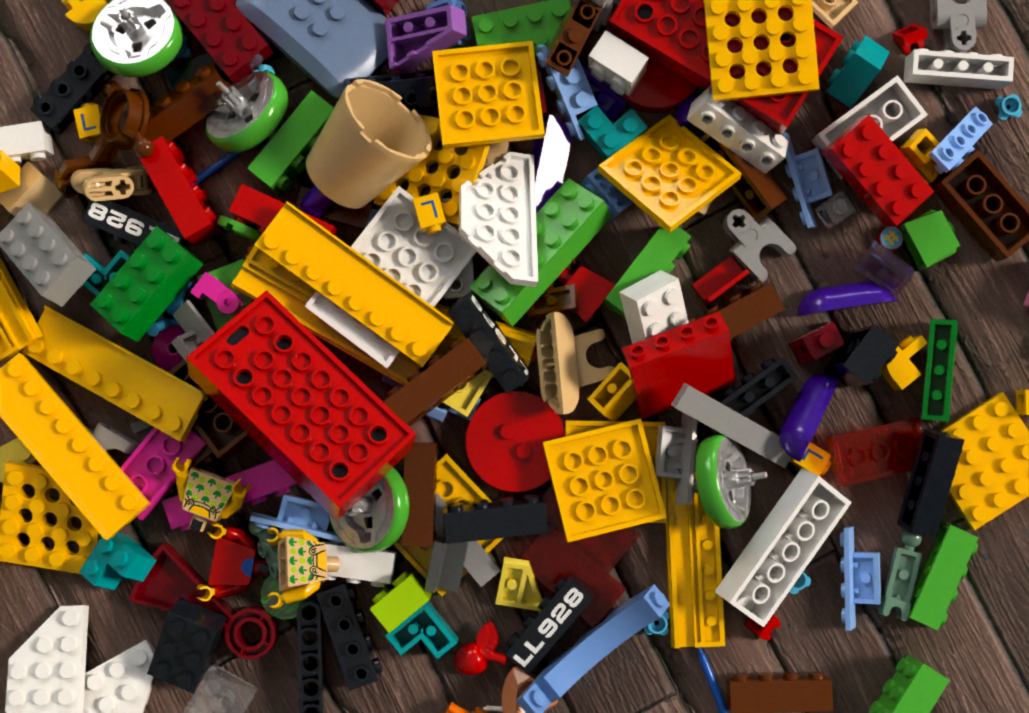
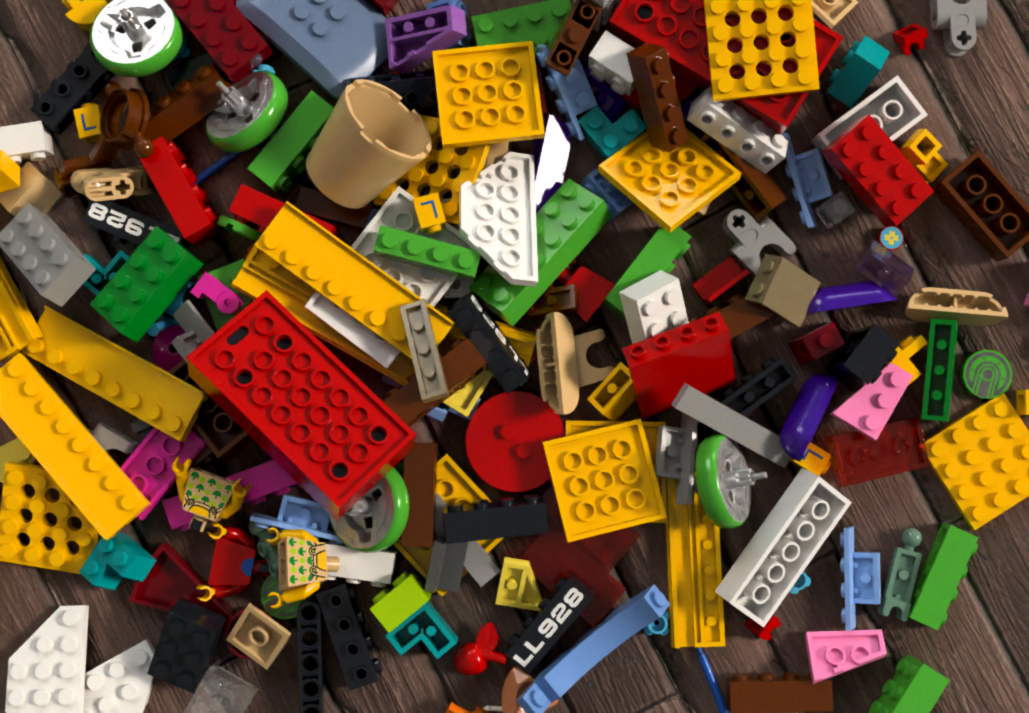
dark purple brick [300,185,334,217] -> none
black brick [897,429,964,536] -> none
bright green torso [898,209,960,271] -> none
white brick [904,48,1014,90] -> none
light blue bracket [928,106,993,174] -> none
medium azure plate [995,94,1022,121] -> none
none -> tan slope [226,603,291,670]
none -> bright green brick [374,225,481,281]
none -> dark tan plate [400,299,450,404]
none -> reddish brown brick [627,43,689,152]
none -> dark tan panel [745,254,821,328]
none -> bright pink wing [805,629,887,684]
none -> bright pink wing [830,362,913,441]
none -> tan brick [905,287,1008,326]
none -> tile [960,350,1012,399]

